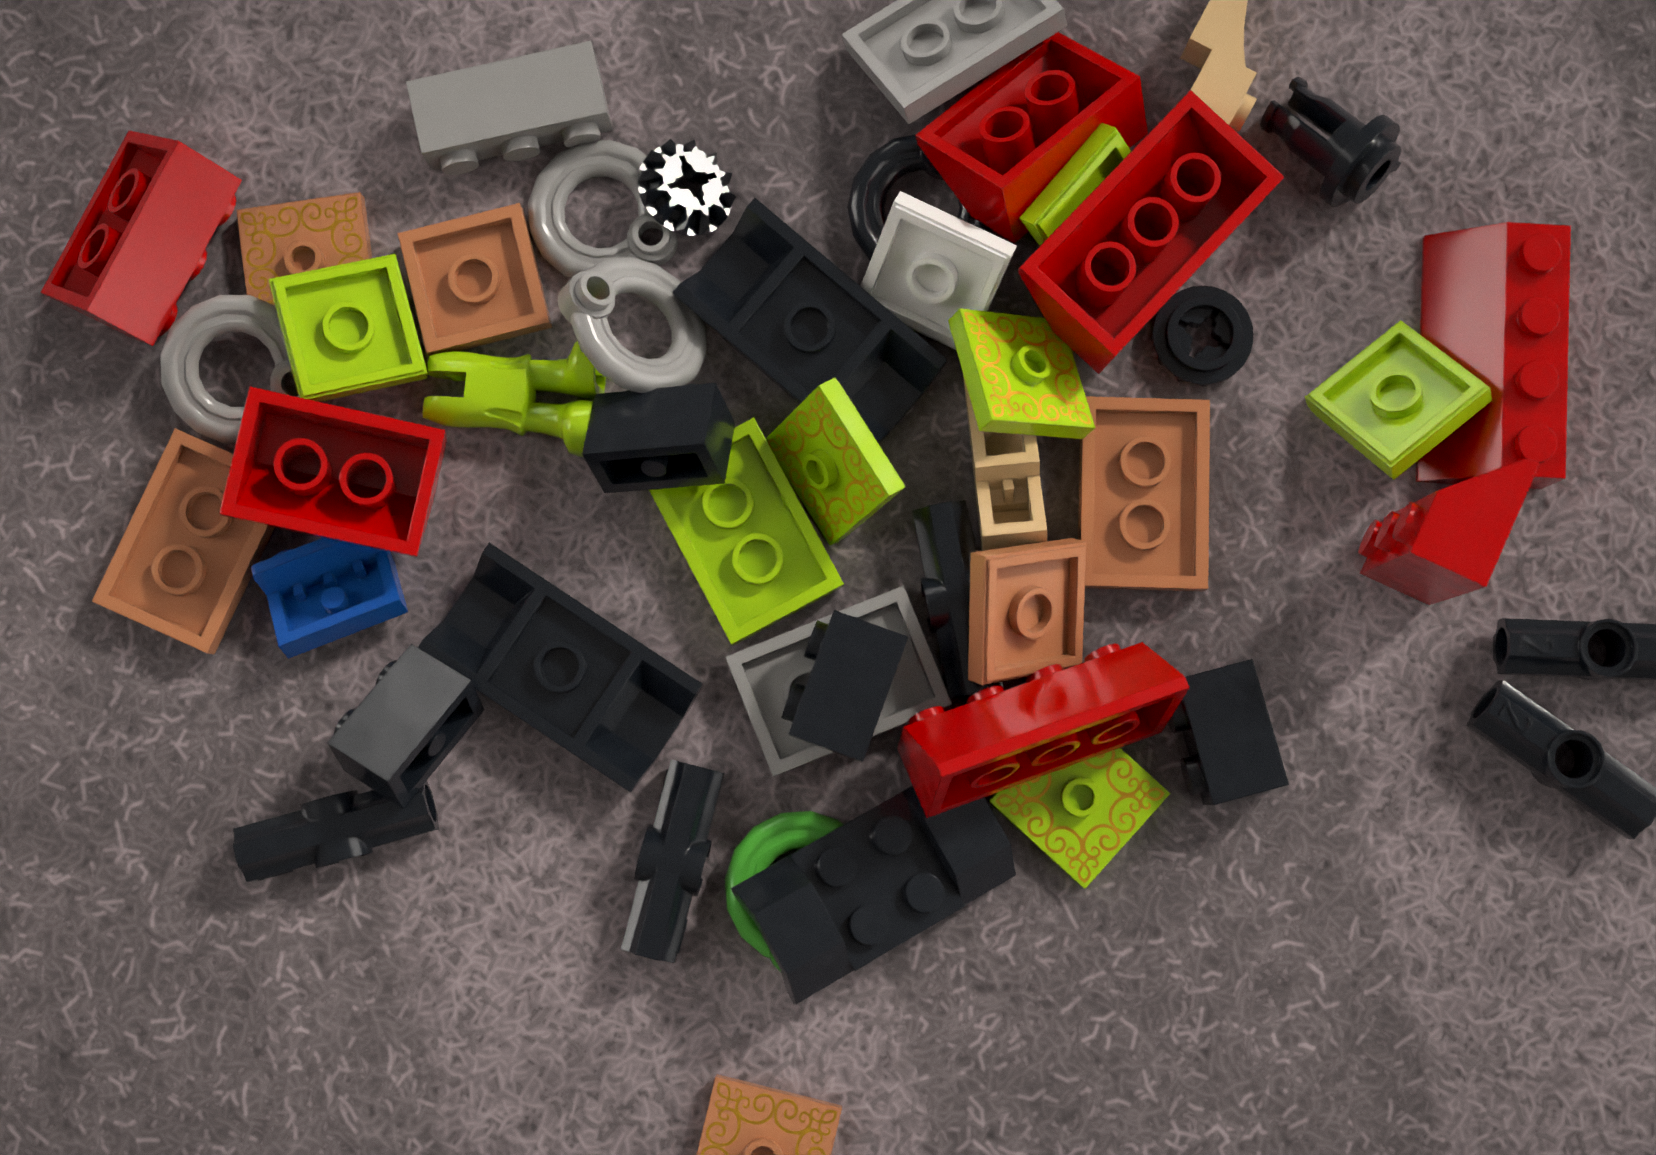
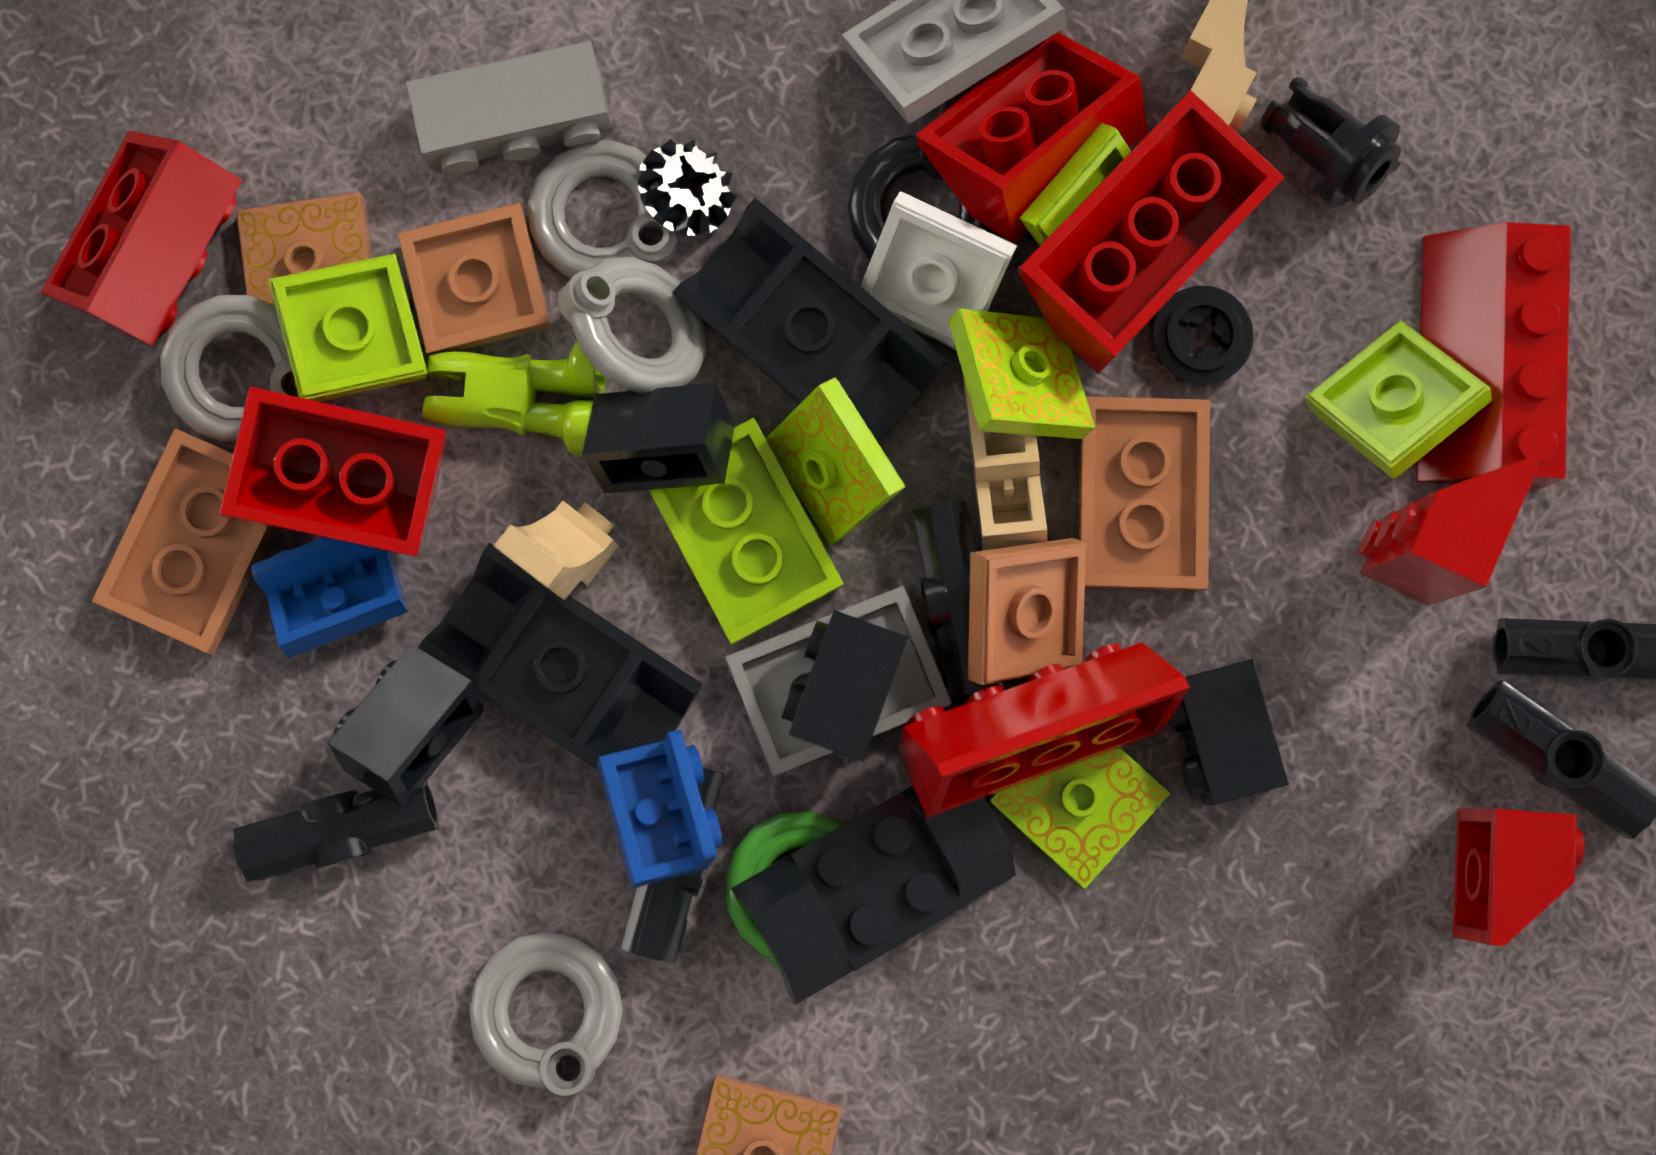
none -> light grey piece [469,931,623,1096]
none -> tan slope [494,500,619,600]
none -> blue bracket [597,729,722,889]
none -> red slope [1452,808,1585,946]

